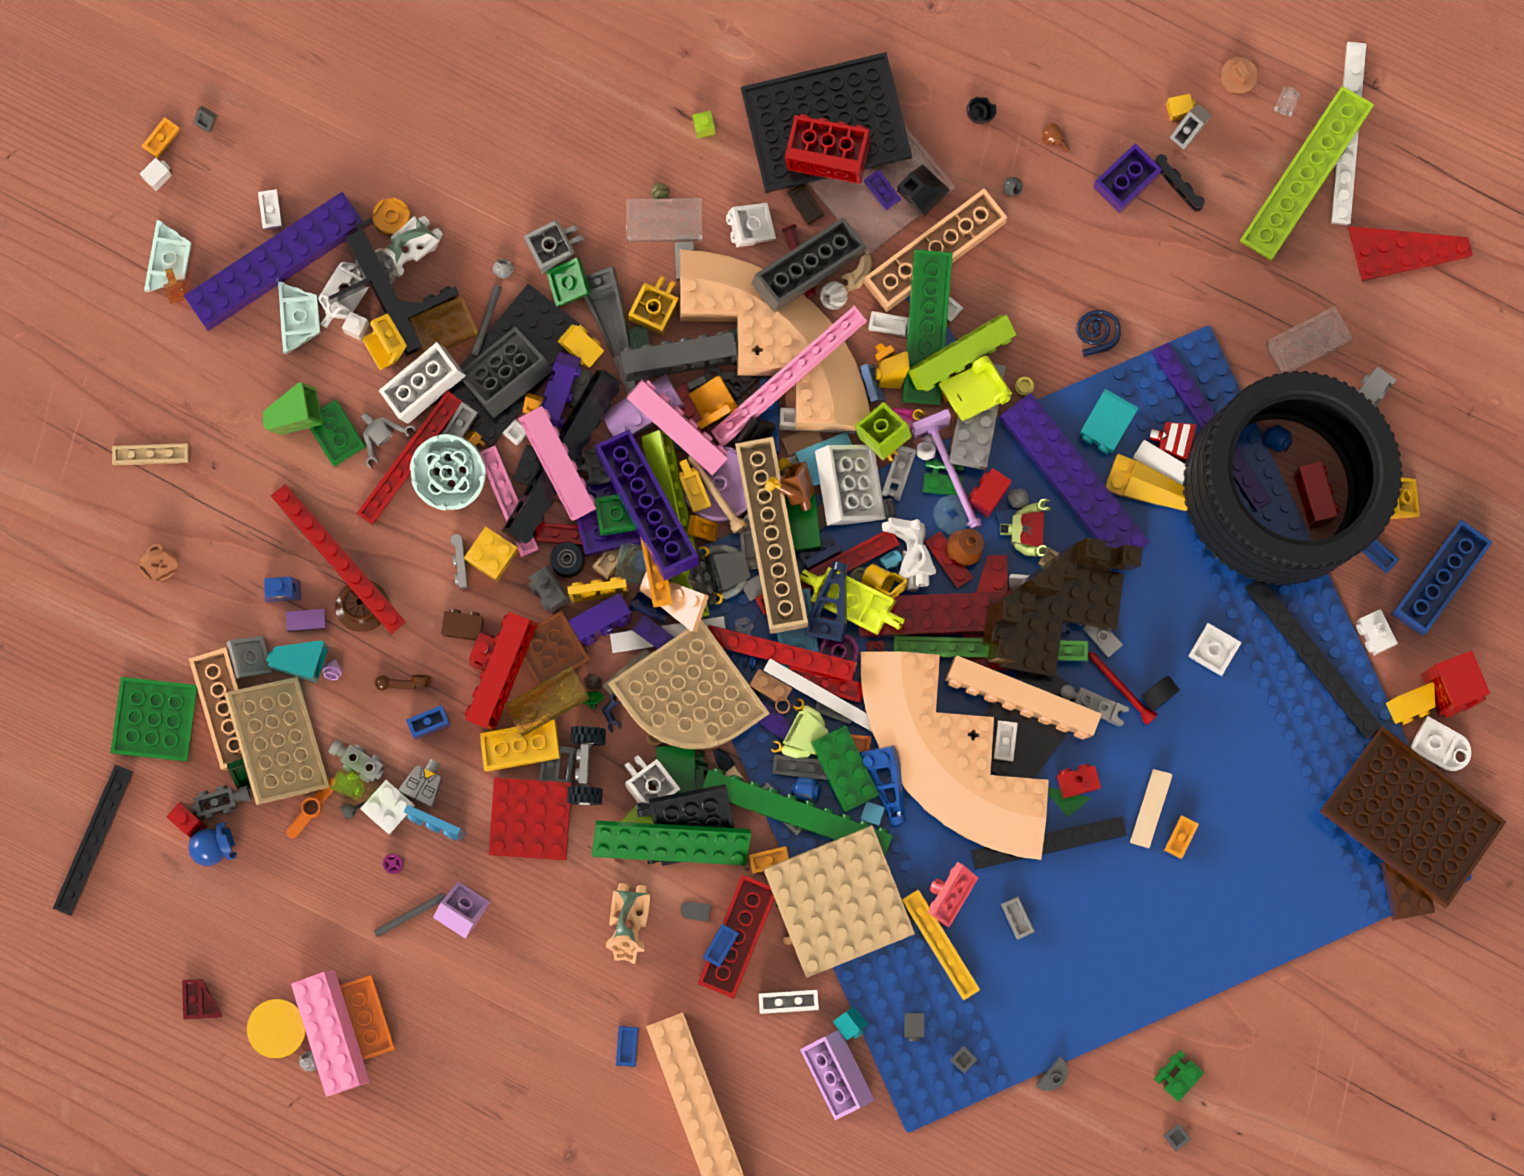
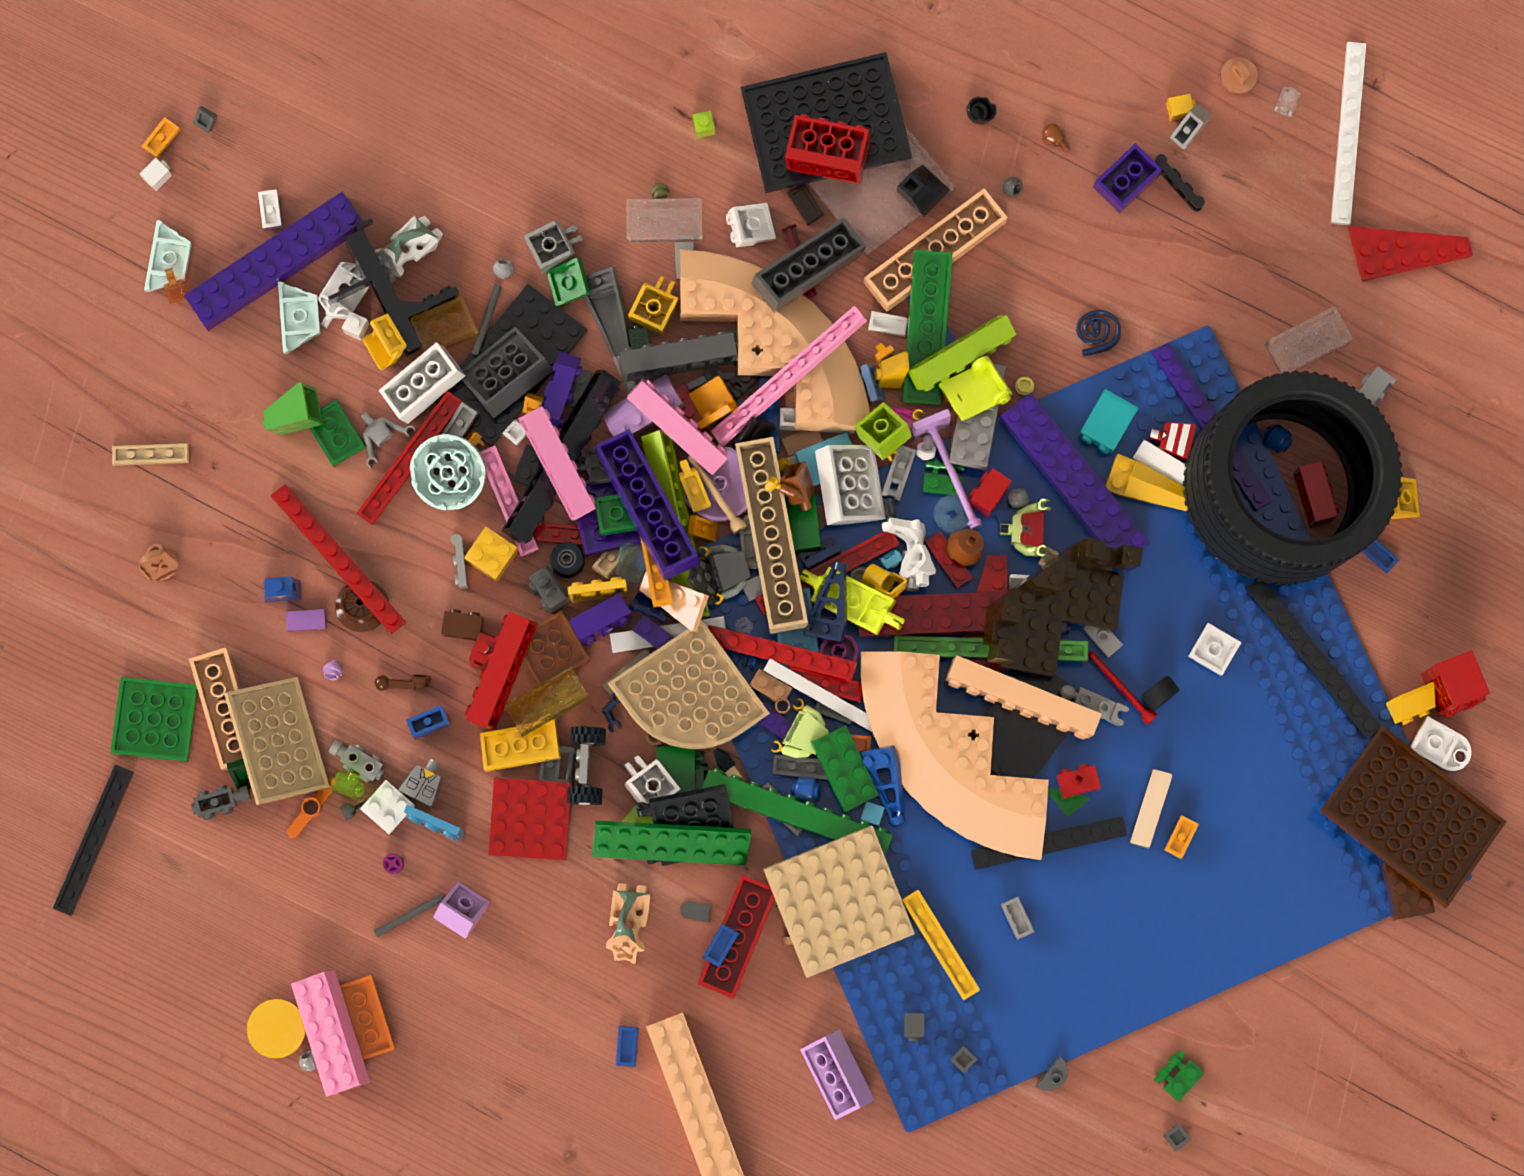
red torso [166,802,208,838] -> none
dark red wing [182,979,222,1020] -> none
blue tile [188,822,237,867] -> none
light grey plate [226,636,272,679] -> none
teal slope [267,640,329,683] -> none
light orange tile [373,198,410,235] -> none
yellow brick [557,325,604,368] -> none
green plant [580,691,604,709] -> none
clear smoke plate [583,674,602,691] -> none
light orange plate [749,846,790,874] -> none
white brick [759,990,819,1014] -> none
white piece [820,281,848,310] -> none
teal brick [833,1006,868,1041] -> none
tan piece [841,253,872,292] -> none
dark purple plate [863,169,901,211] -> none
red plate [866,640,885,652] -> none
coral plate [928,862,978,928] -> none
white tile [947,296,963,323] -> none
white plate [993,720,1018,762] -> none
lime plate [1240,86,1374,262] -> none
white brick [1356,609,1398,655] -> none
blue brick [1391,519,1493,636] -> none

